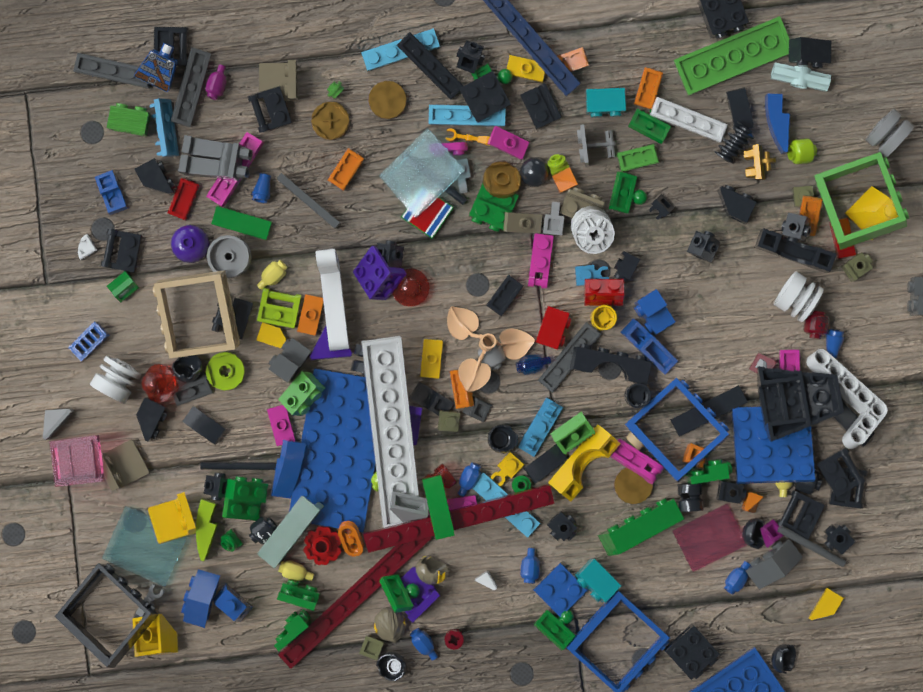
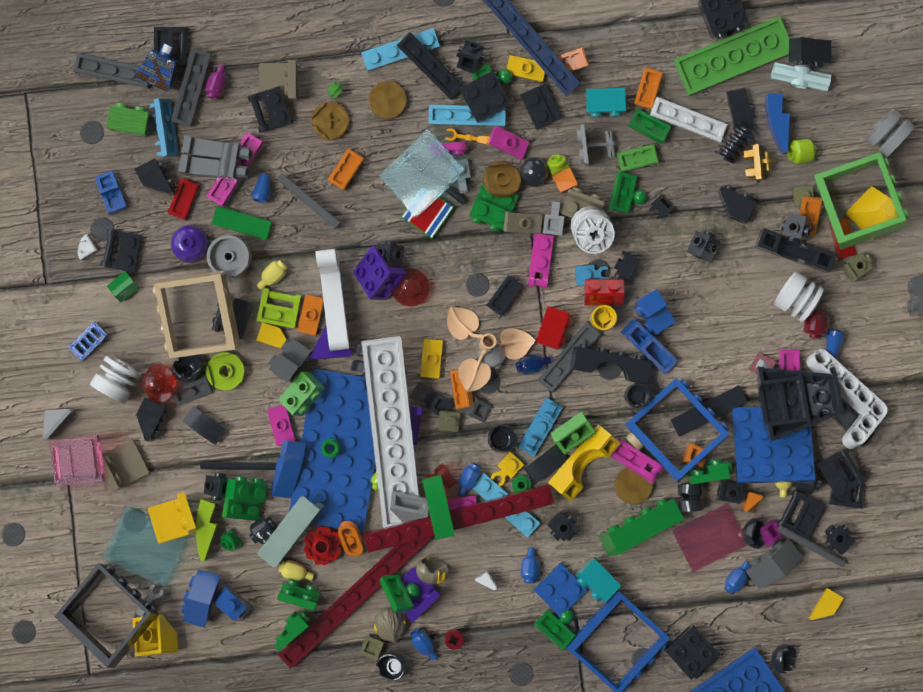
none -> green plate [321,439,341,458]

